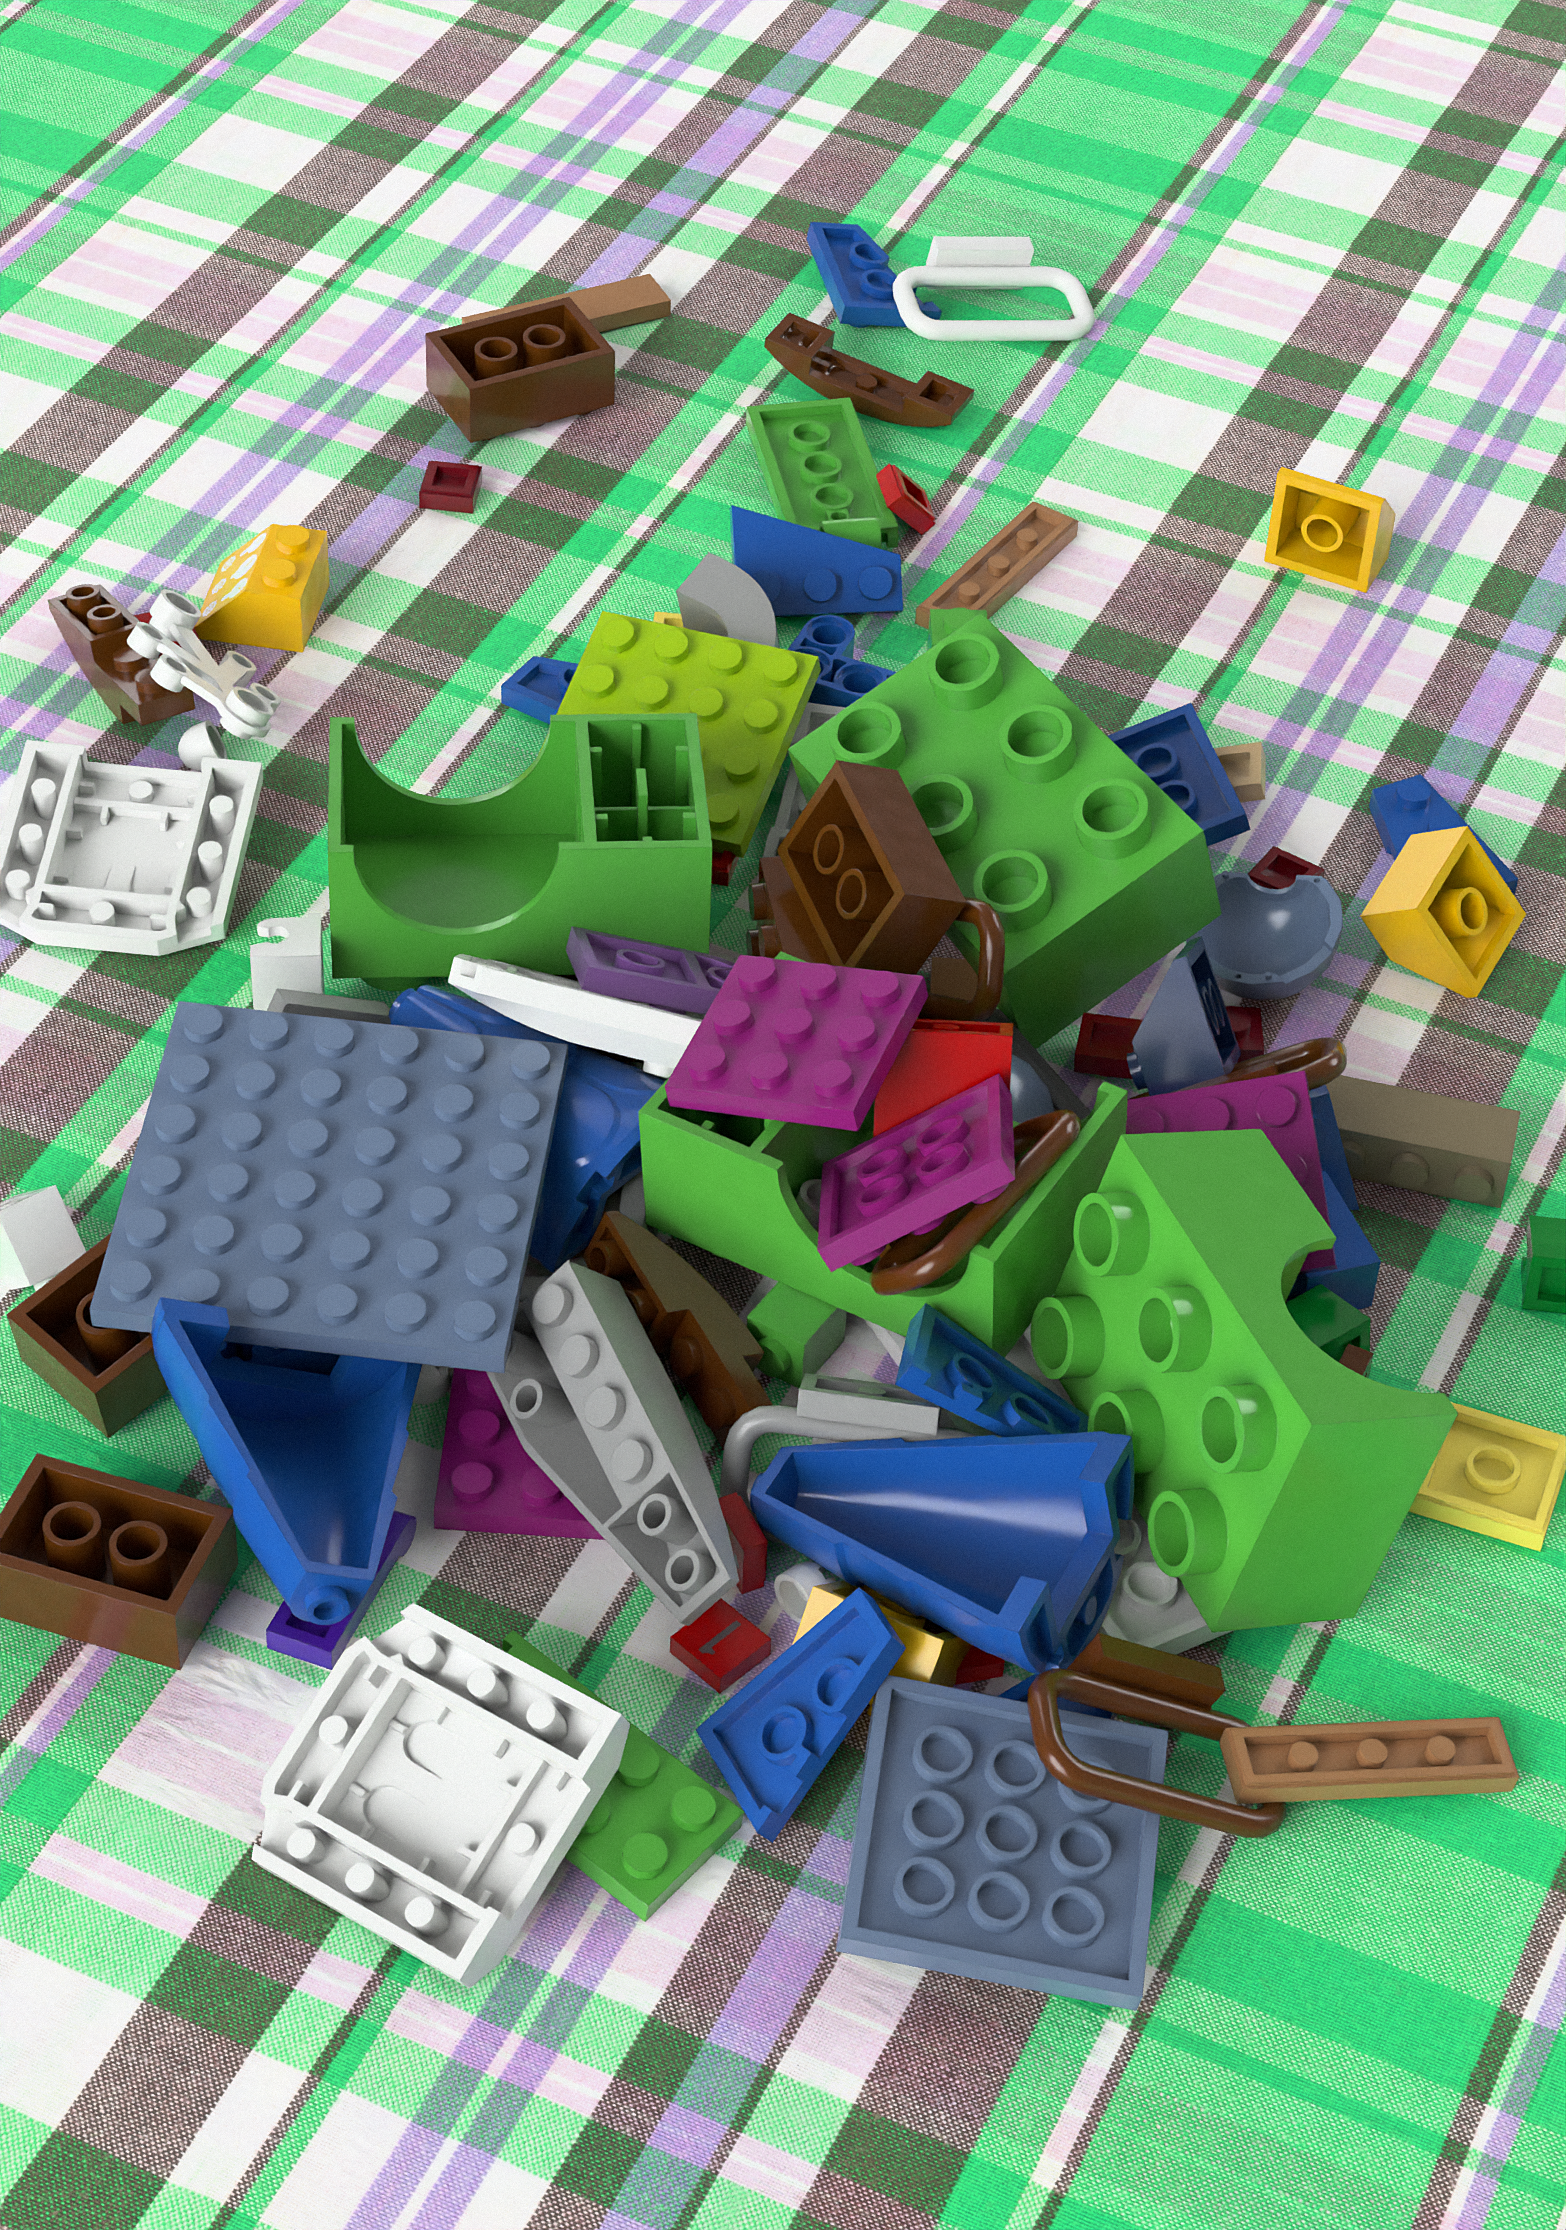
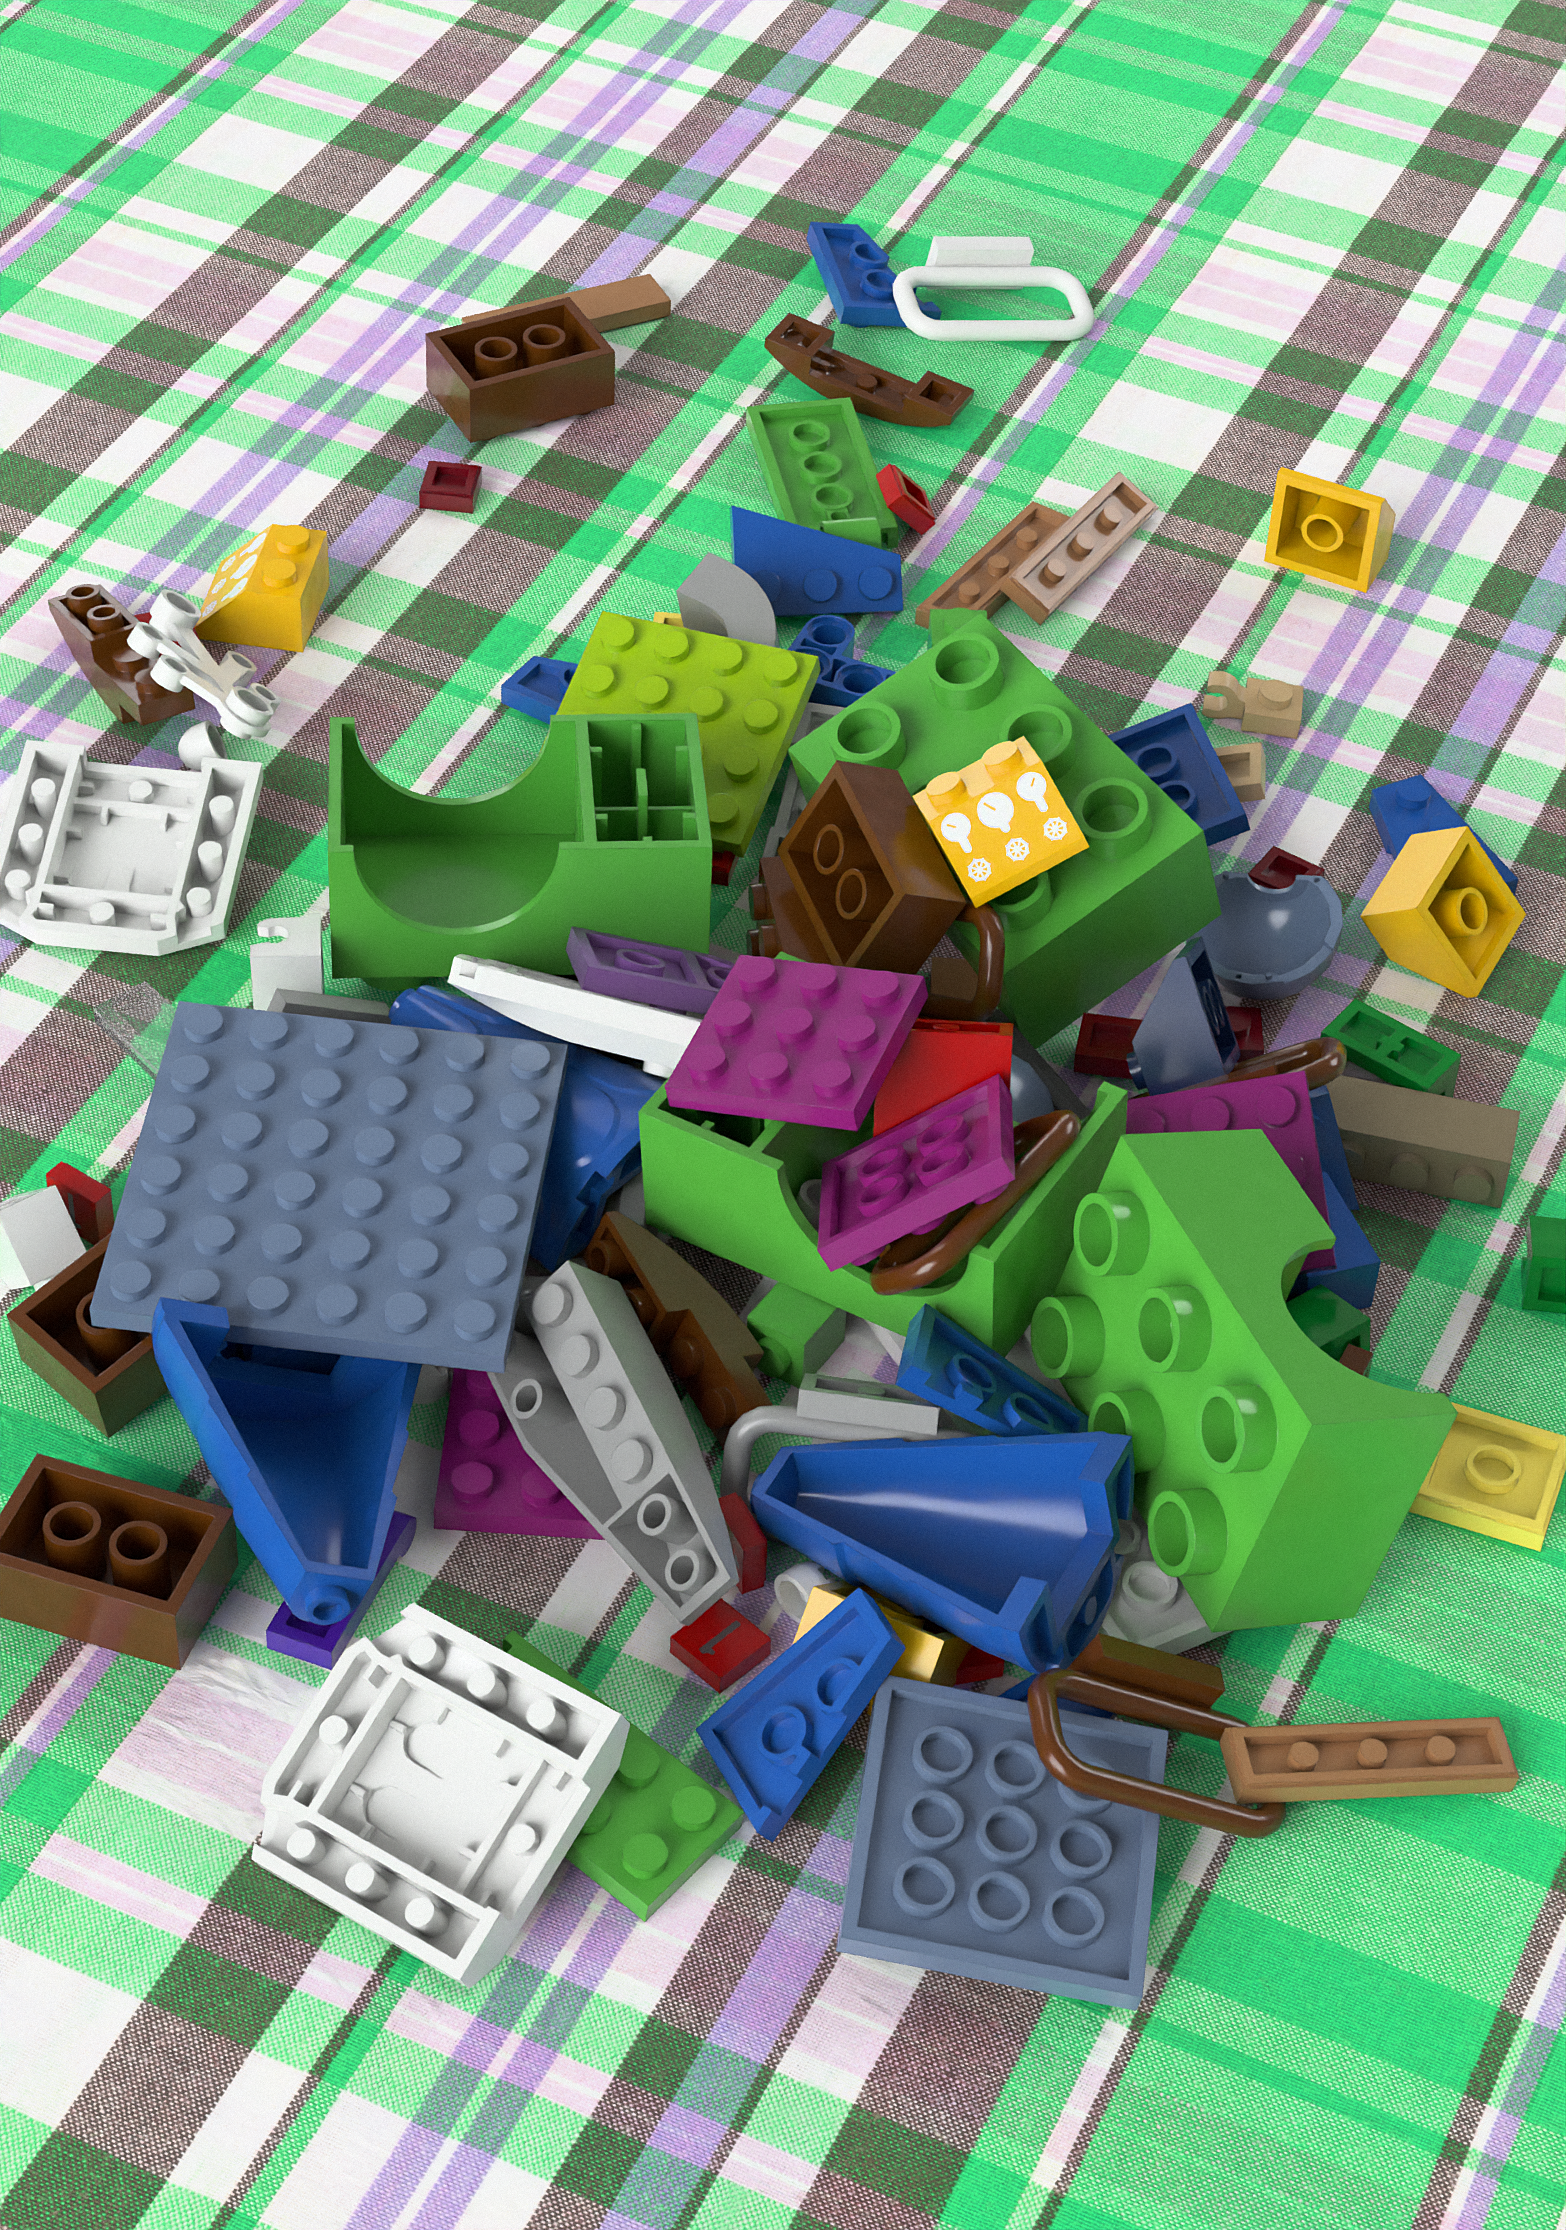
none -> red tile [46,1161,114,1245]
none -> clear tile [93,981,176,1081]
none -> yellow slope [912,736,1089,908]
none -> medium nougat tile [999,472,1159,626]
none -> tan plate [1202,671,1304,739]
none -> green hinge [1320,998,1461,1098]

